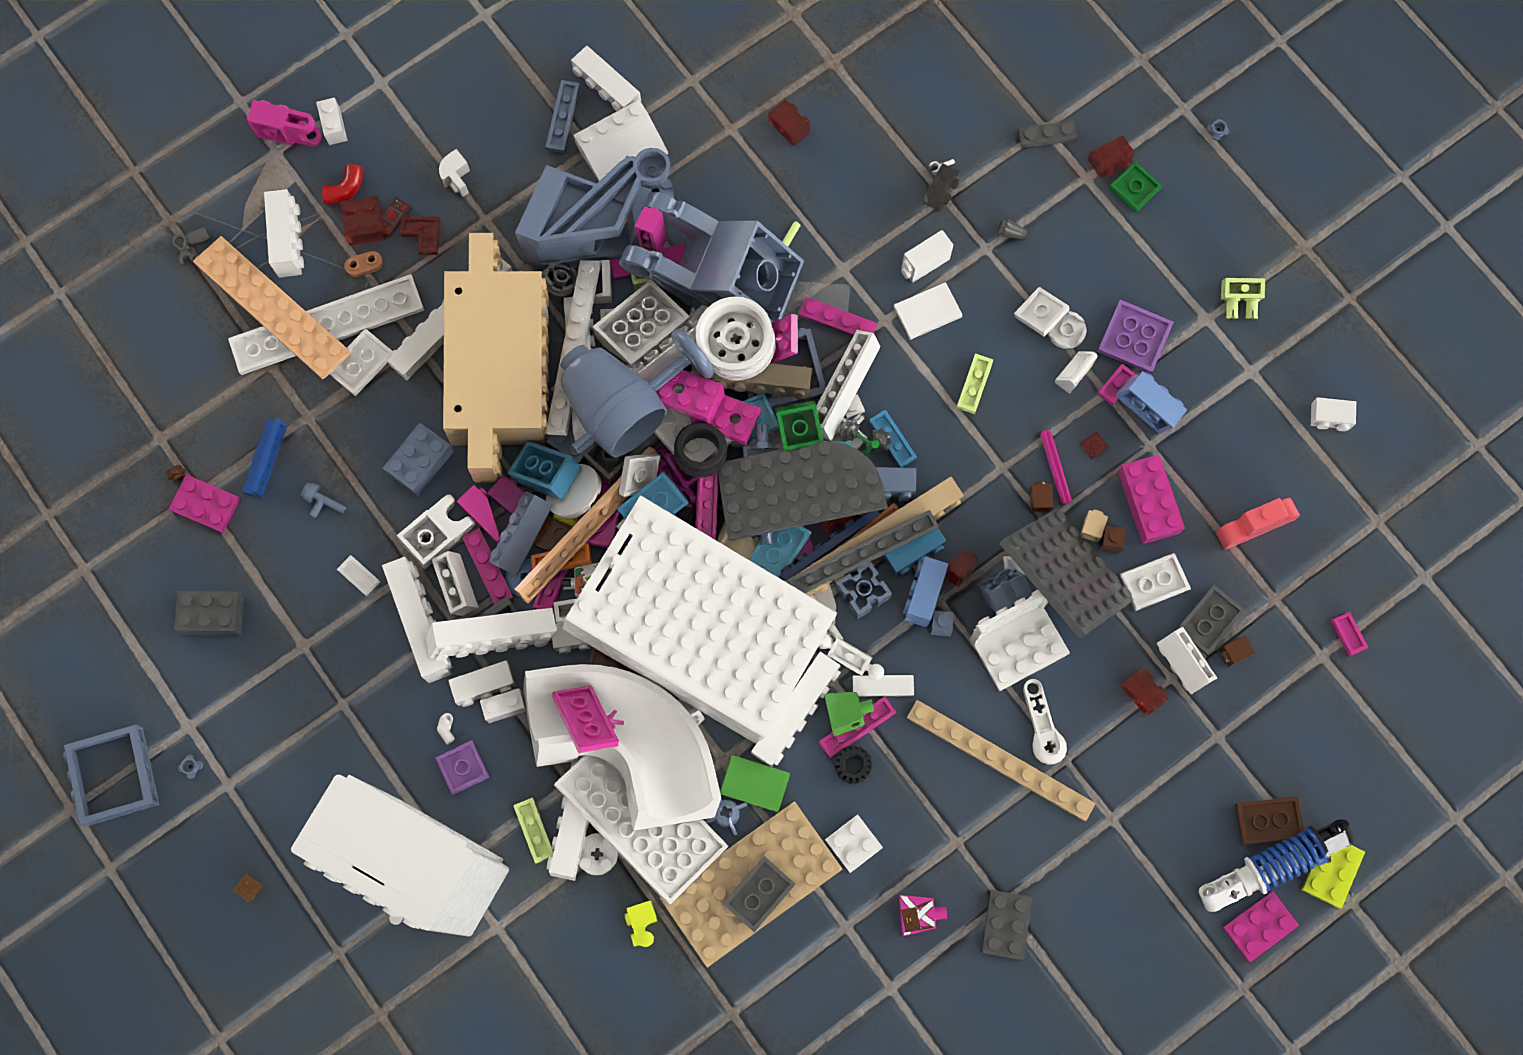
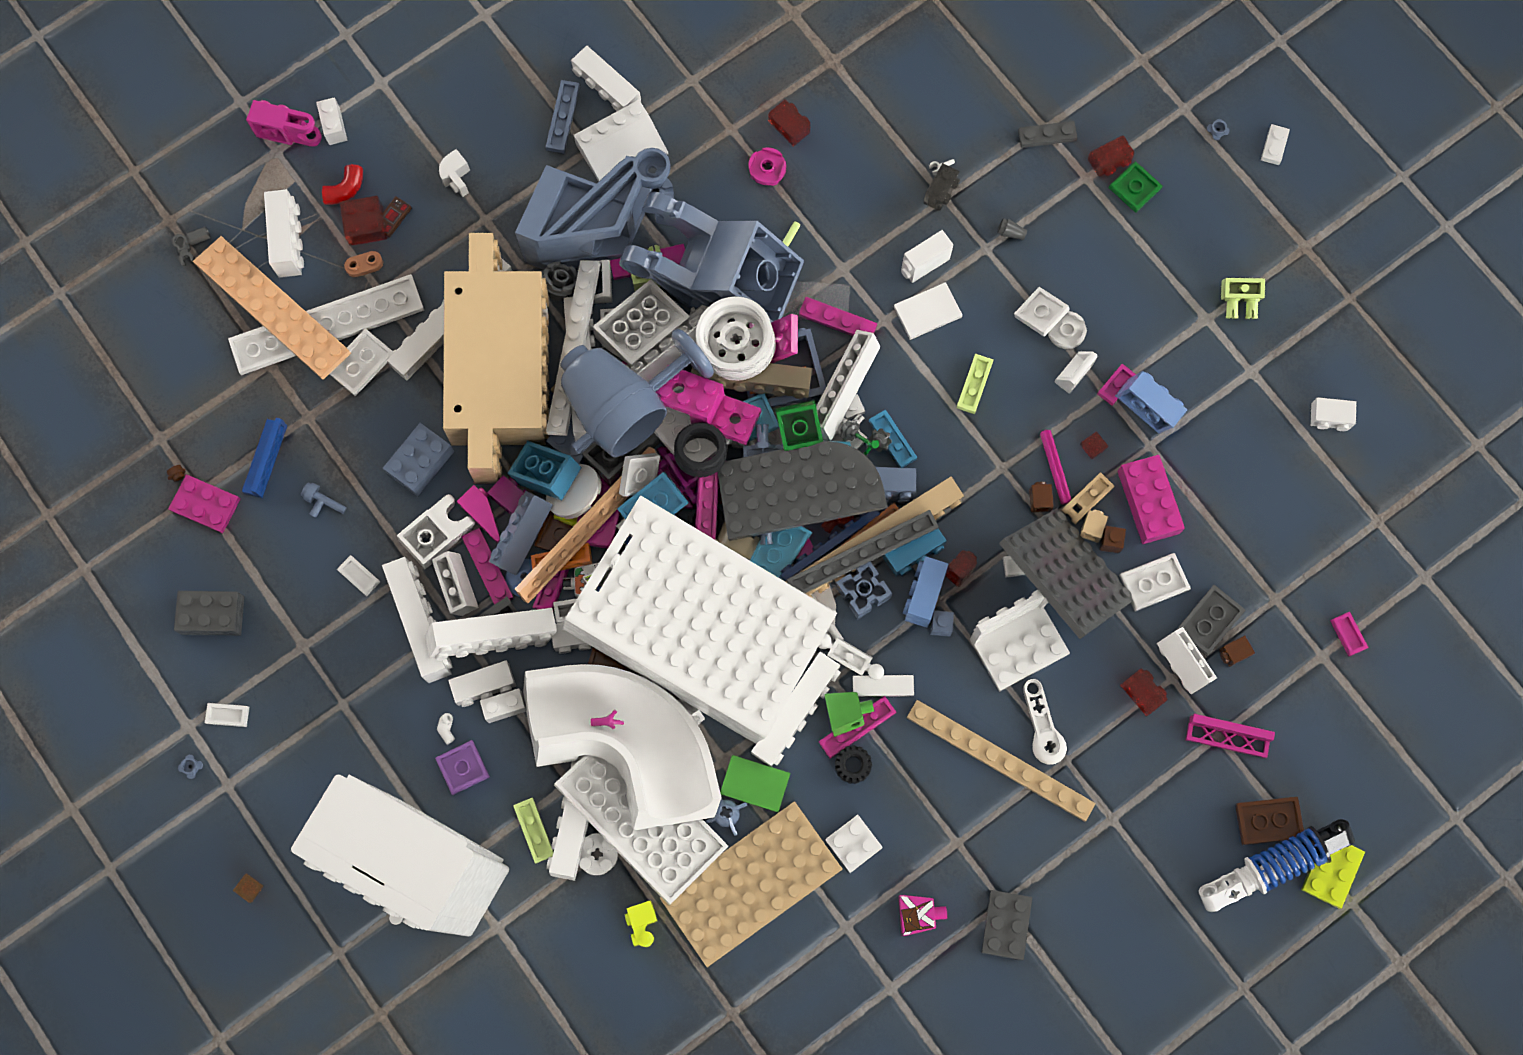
sand blue window [63,725,159,826] -> none
clear red plate [400,216,440,255] -> none
dark pink tile [552,685,619,753] -> none
dark pink brick [635,206,667,252] -> none
dark grey plate [723,856,796,932] -> none
sand blue brick [977,566,1032,612] -> none
medium lavender plate [1097,300,1174,374] -> none
coral brick [1216,498,1300,550] -> none
dark pink plate [1222,891,1299,962] -> none
none -> white tile [205,703,249,727]
none -> dark pink plate [749,147,786,186]
none -> tan plate [1061,472,1115,524]
none -> dark pink fence [1186,714,1275,758]
none -> white plate [1261,124,1290,165]

